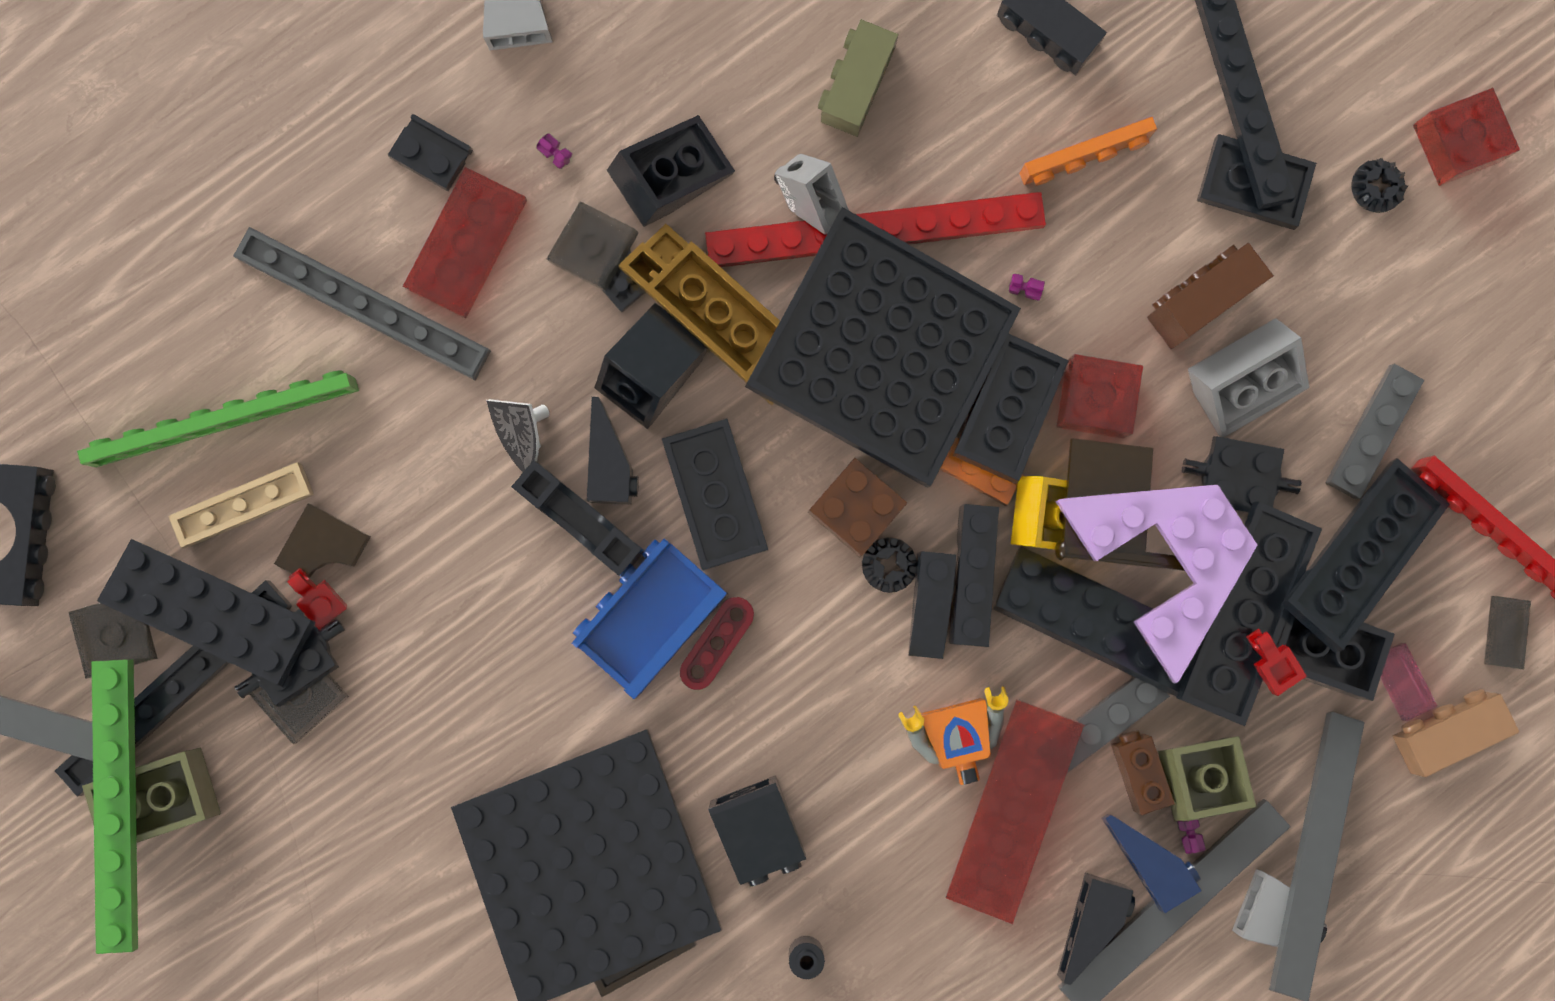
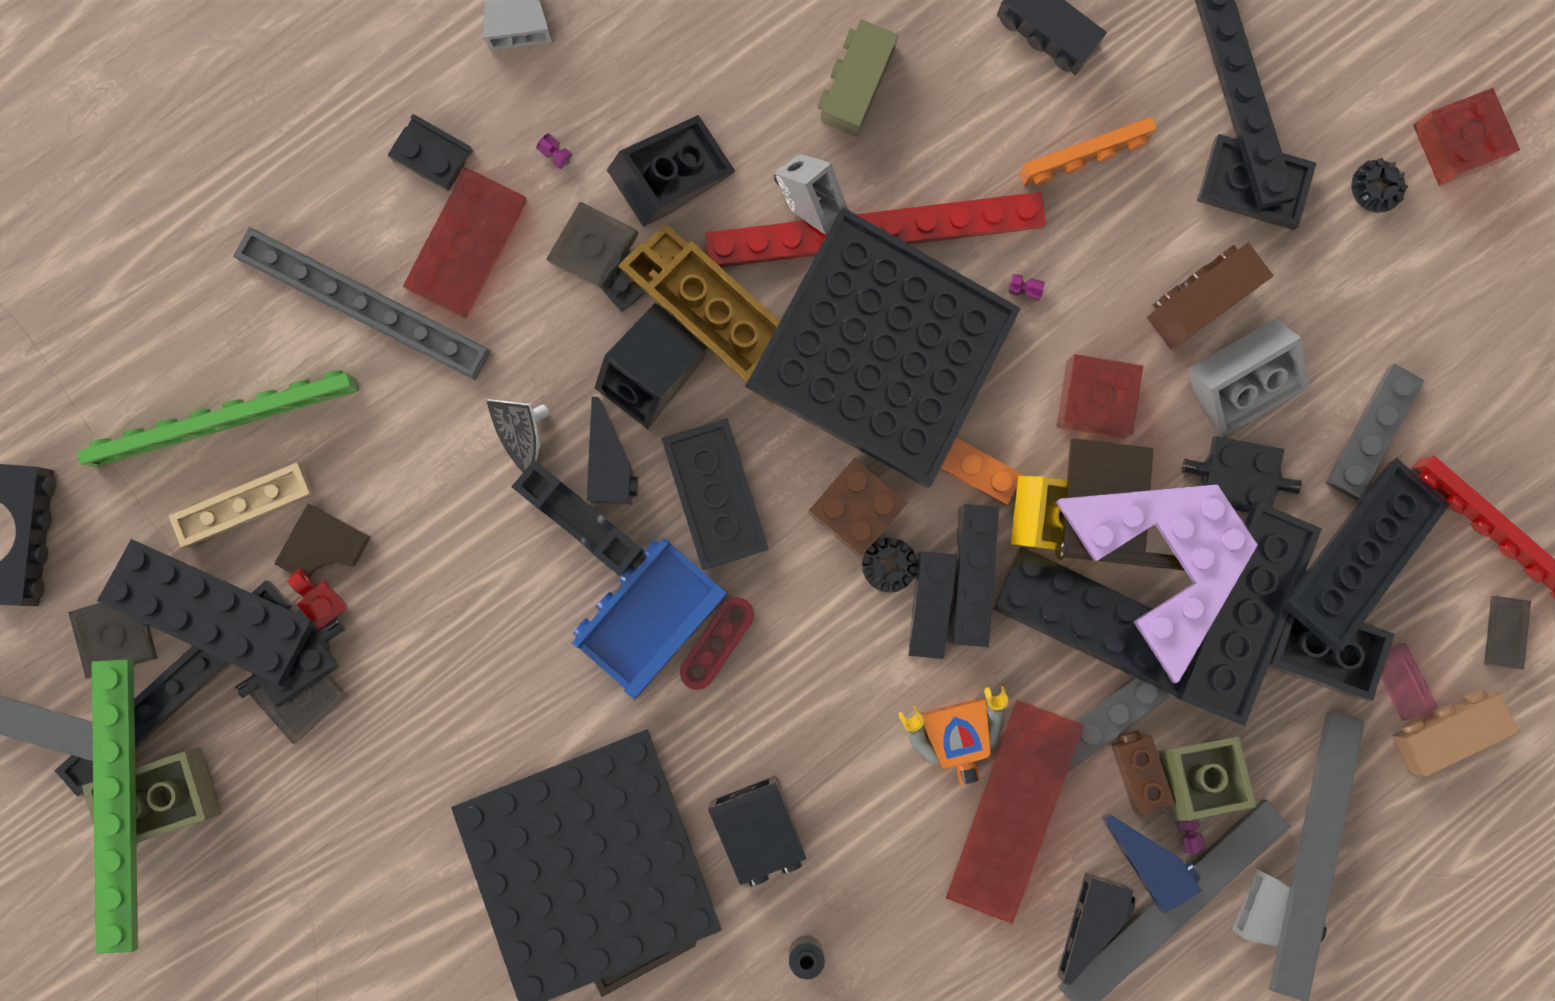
black plate [953,333,1069,484] -> none
red plate [1246,629,1307,696] -> none

